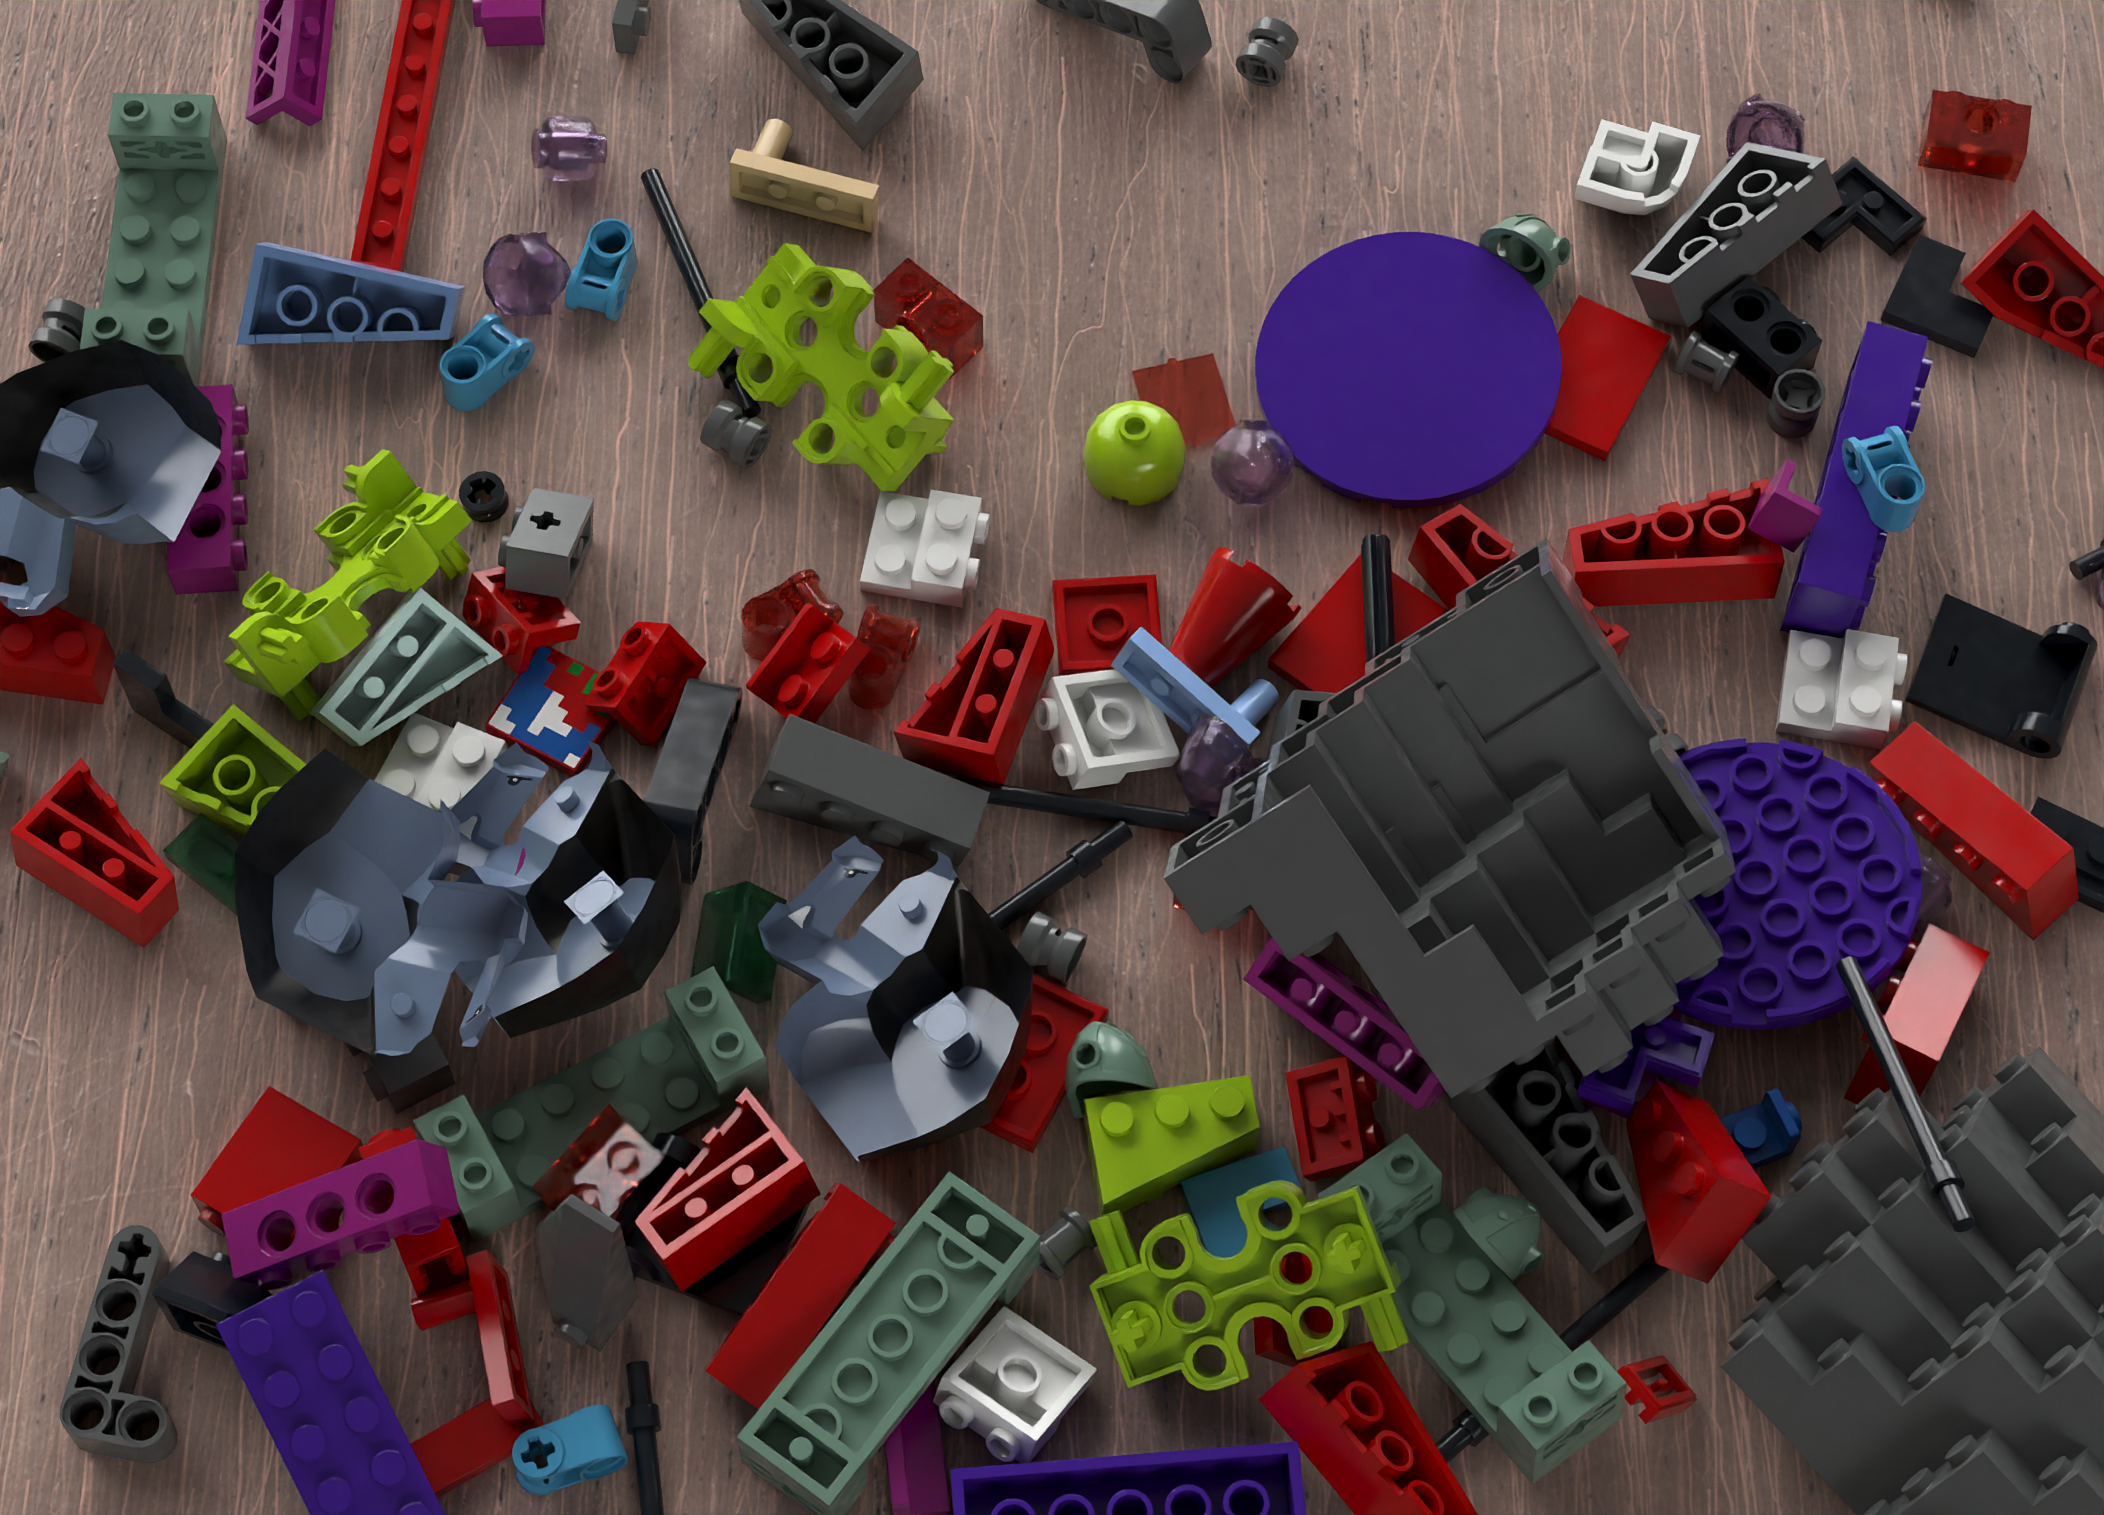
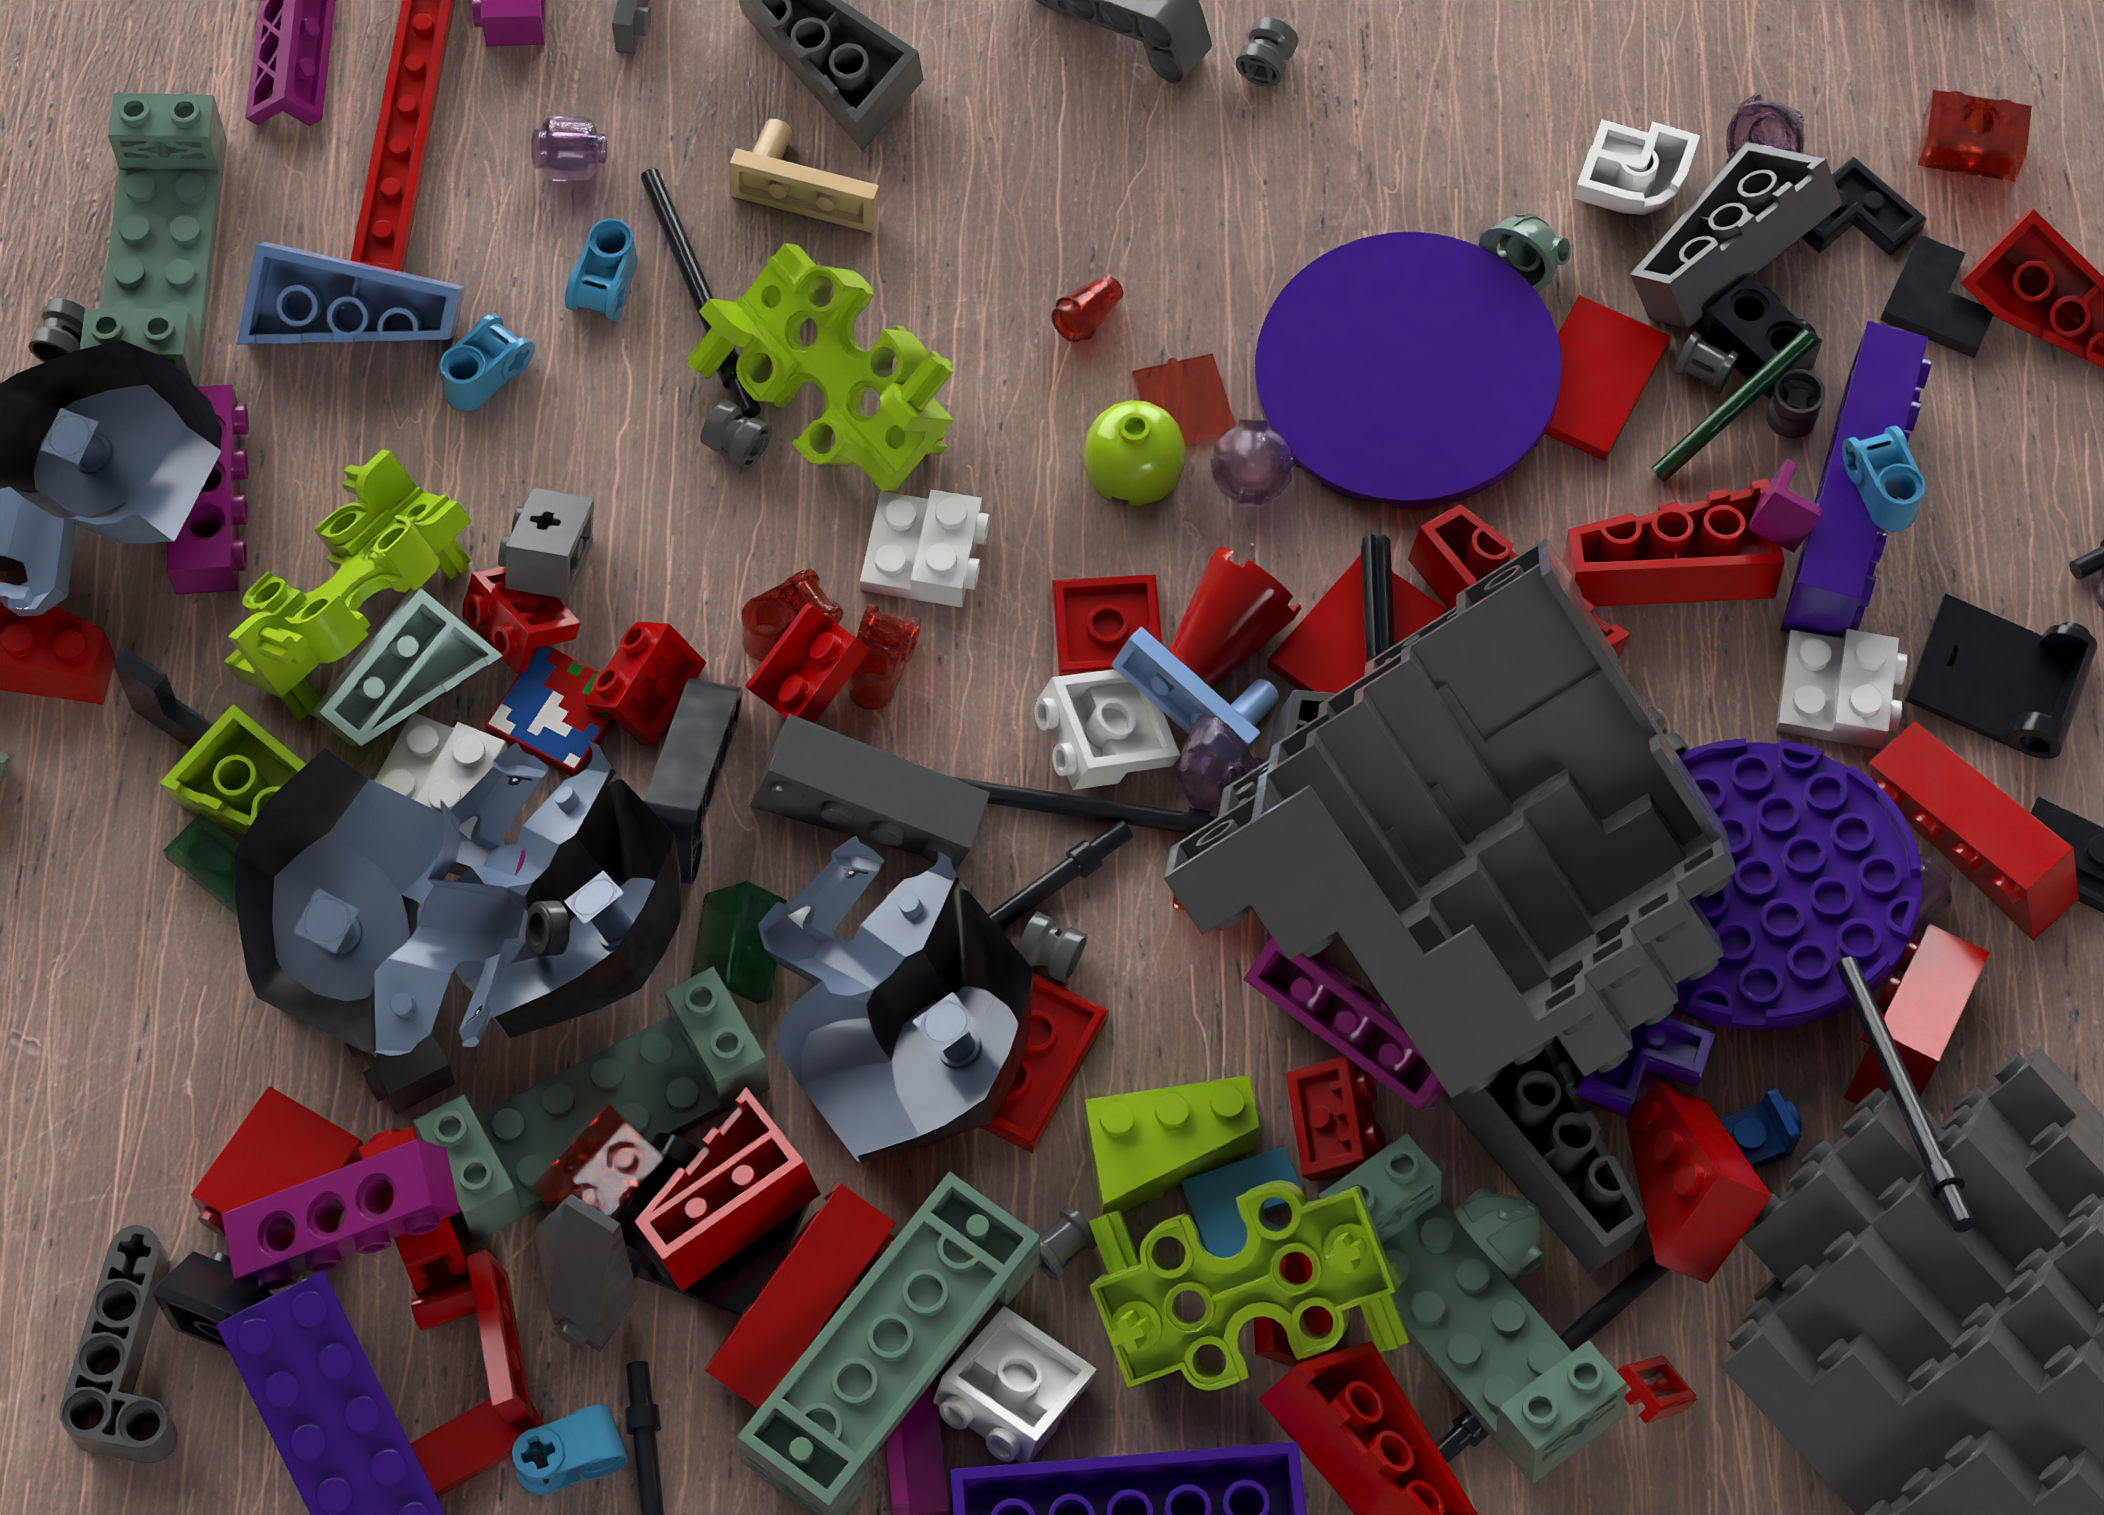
red wedge [9,758,179,948] -> none
black bush [459,471,509,523] -> none
clear purple helmet [482,232,571,316] -> none
clear red brick [873,258,984,380] -> none
red wedge [893,608,1055,785] -> none
sand green helmet [1064,1021,1158,1119] -> none
none -> dark grey tile [525,901,570,957]
none -> clear red cone [1051,274,1124,343]
none -> dark green bar [1651,329,1818,483]

